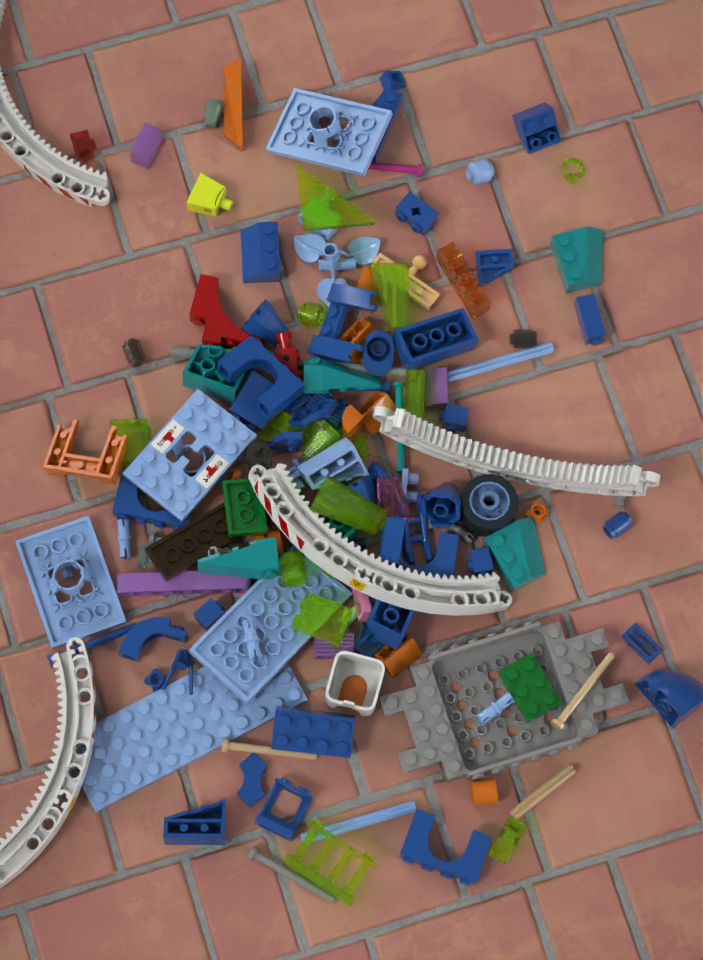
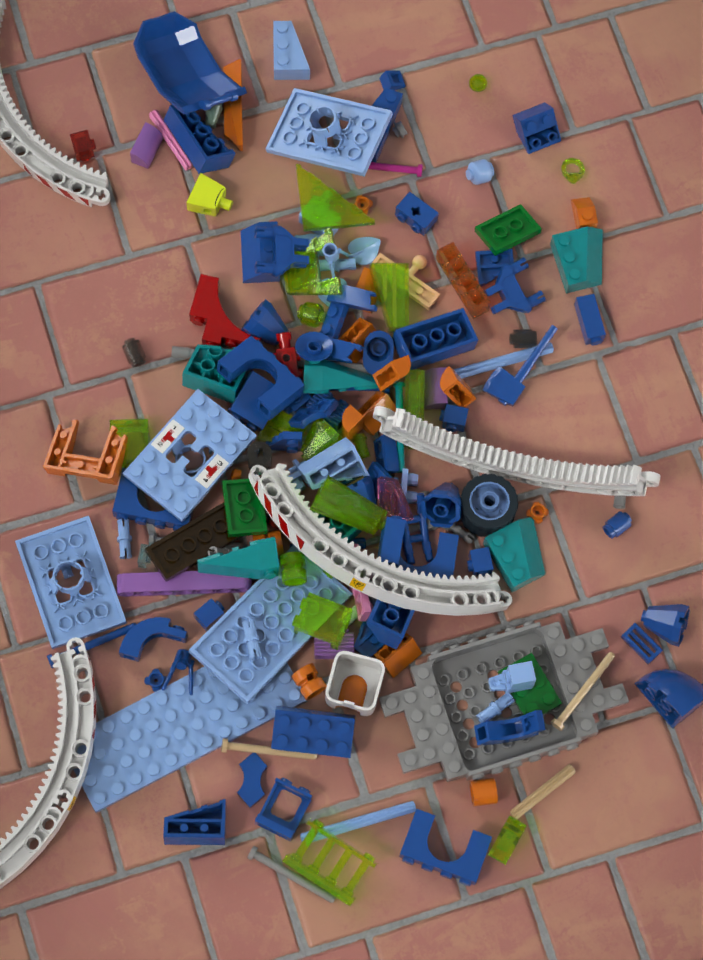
none -> blue windscreen [133,11,247,115]
none -> bright pink axle [149,110,193,171]
none -> blue wedge [164,105,236,174]
none -> blue connector [254,225,309,278]
none -> light blue wedge [273,21,310,80]
none -> clear neon green wing [284,228,343,296]
none -> orange wheel [291,663,327,700]
none -> blue dish [295,332,333,362]
none -> orange plate [351,195,373,216]
none -> orange brick [372,355,411,392]
none -> blue slope [373,434,400,474]
none -> light grey plate [392,121,408,138]
none -> orange brick [440,366,477,408]
none -> clear neon green plate [469,74,487,92]
none -> blue arch [474,710,546,745]
none -> green plate [475,204,542,256]
none -> blue connector [482,257,546,315]
none -> blue piece [483,325,558,407]
none -> light blue hinge [488,661,536,694]
none -> orange slope [571,197,598,229]
none -> blue cone [641,604,690,647]

